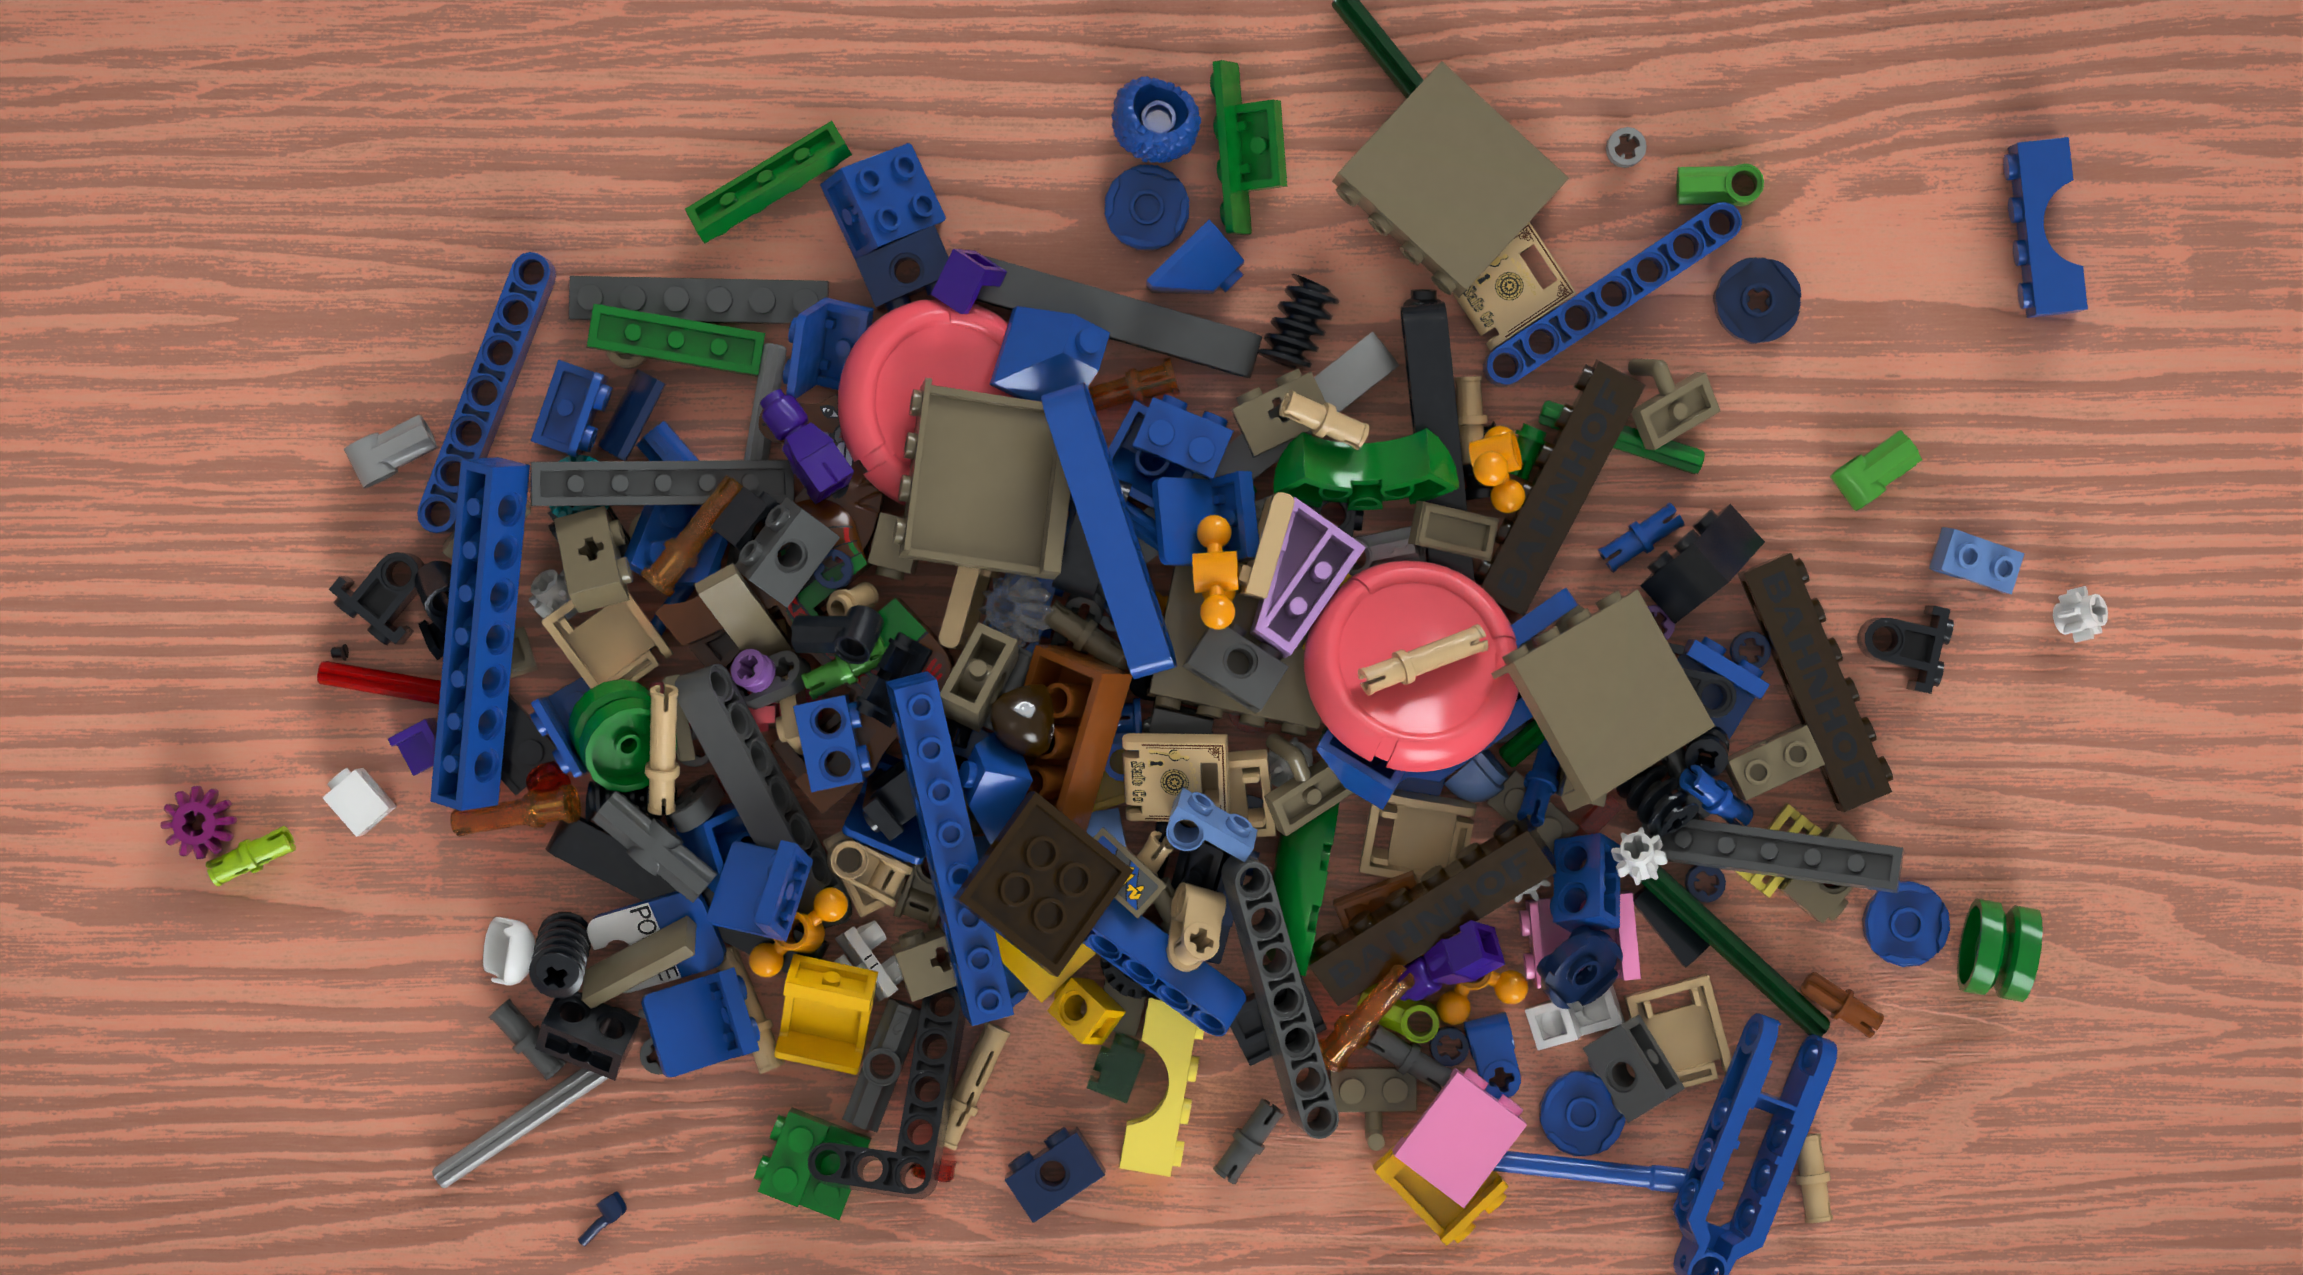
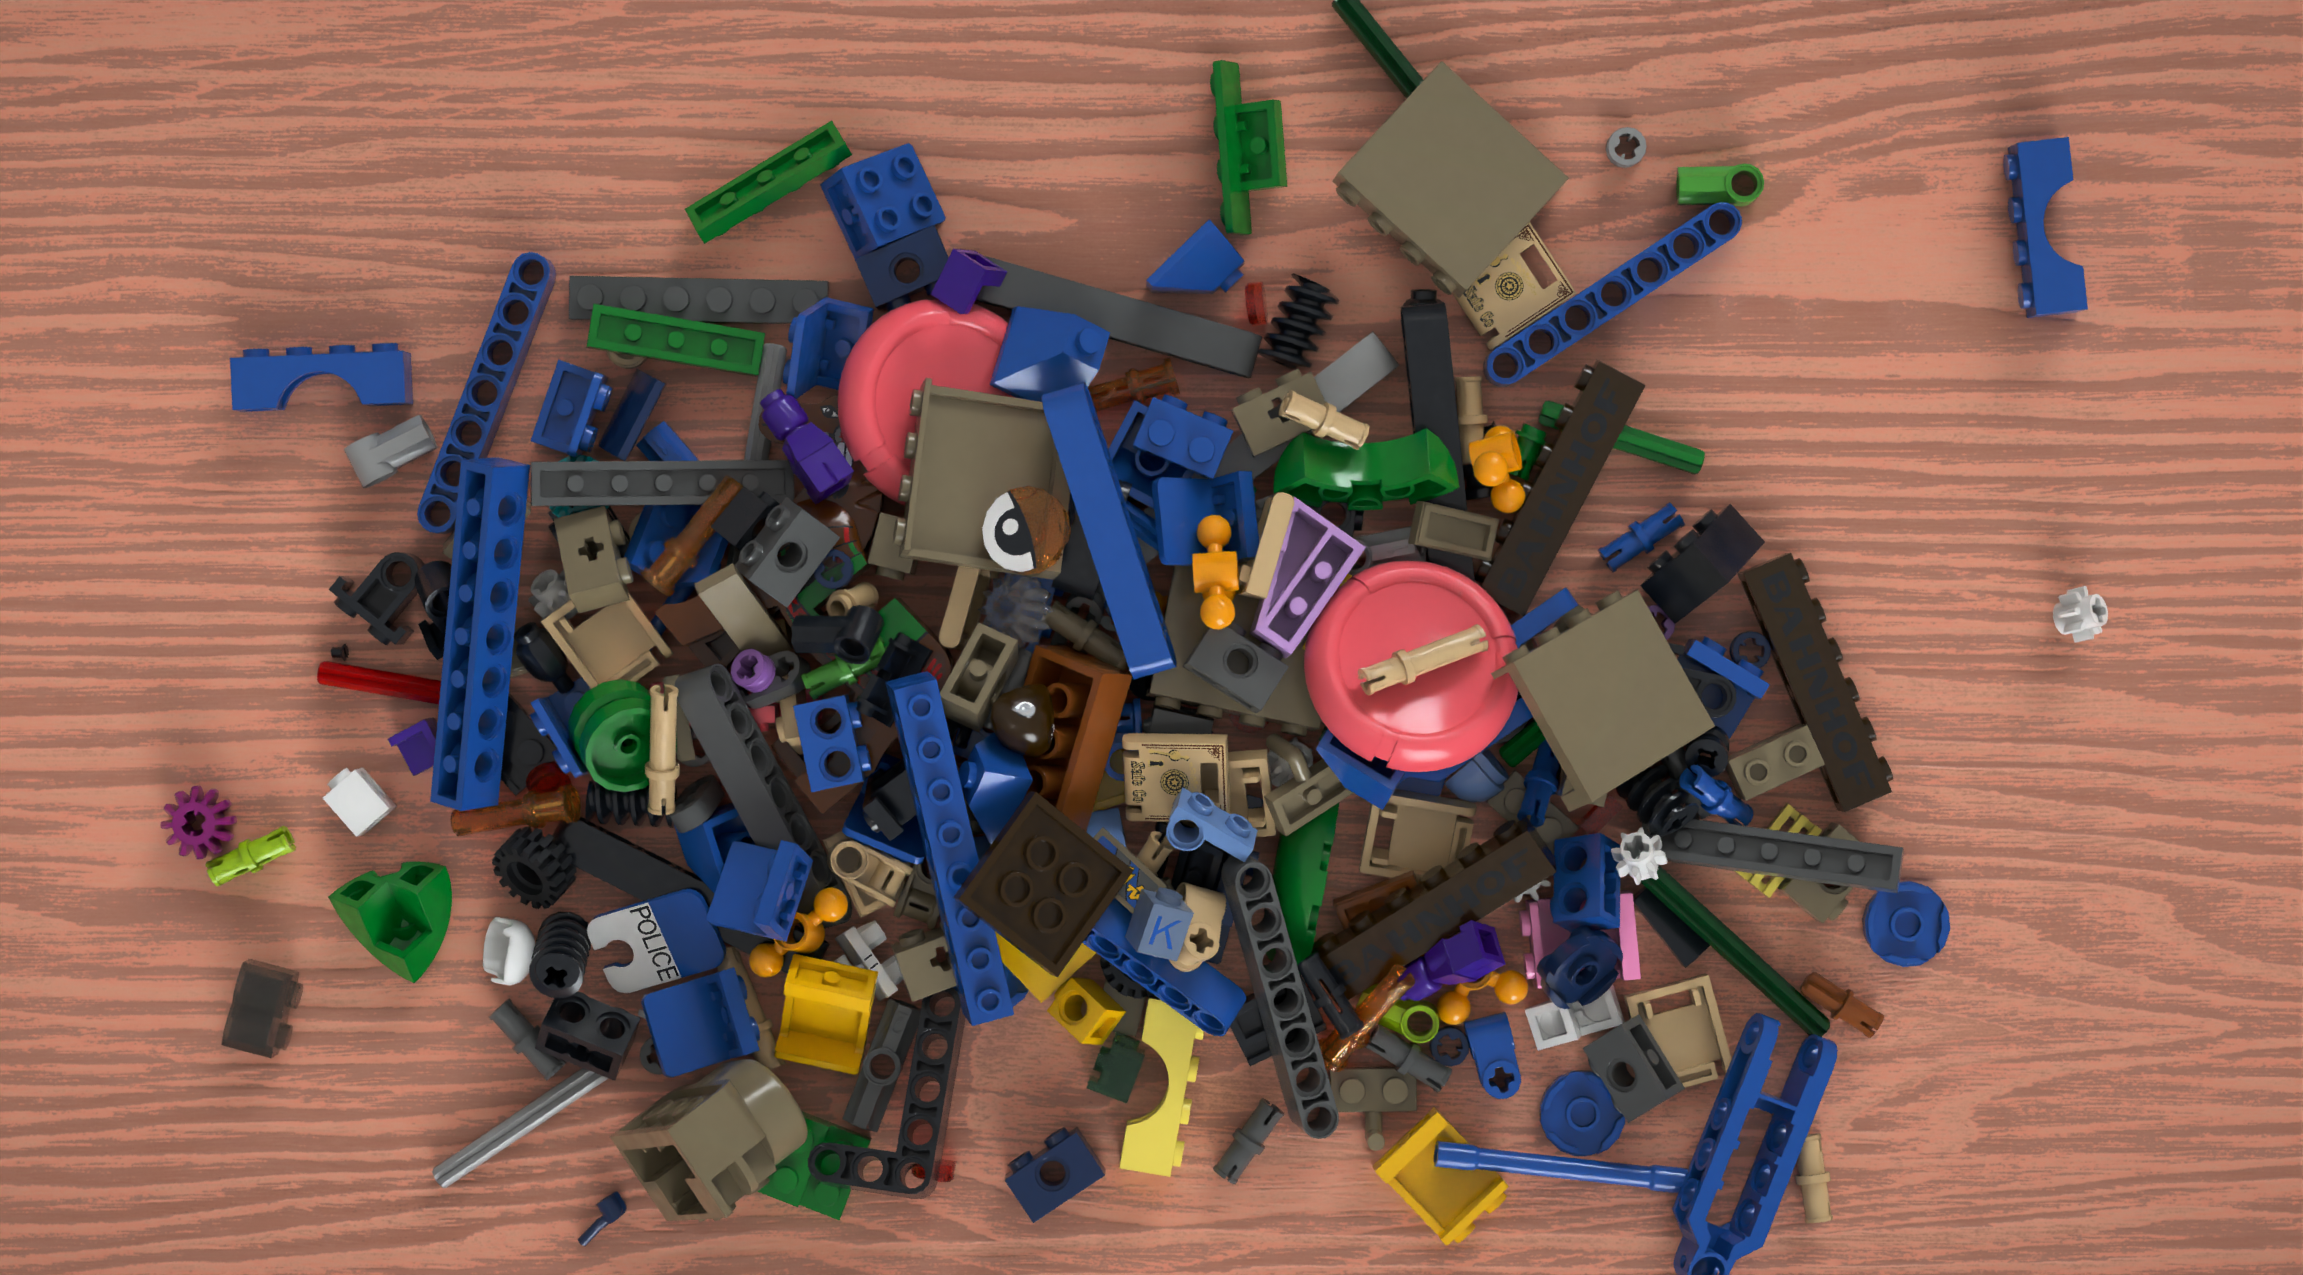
dark tan tile [582,915,697,1009] -> none
dark grey piece [592,791,718,903] -> none
tan pin [932,1022,1011,1150] -> none
blue tile [1104,165,1190,251] -> none
blue hair [1111,76,1201,163] -> none
bright pink panel [1392,1068,1527,1208] -> none
dark tan plate [1628,358,1720,450] -> none
dark blue bush [1684,865,1726,903] -> none
dark blue plate [1713,257,1801,344] -> none
bright green piece [1830,430,1922,511] -> none
black pin [1857,606,1954,694] -> none
medium blue plate [1929,527,2025,595] -> none
green wheel [1957,898,2043,1002] -> none
none -> clear smoke brick [221,959,303,1058]
none -> blue arch [230,343,413,412]
none -> green brick [328,861,452,983]
none -> black tyre [492,827,577,909]
none -> black plant [514,622,574,694]
none -> dark tan brick [610,1059,808,1222]
none -> tile [982,486,1071,575]
none -> sand blue brick [1125,887,1194,961]
none -> clear red tile [1245,281,1268,326]
none -> black pin [1297,952,1365,1040]

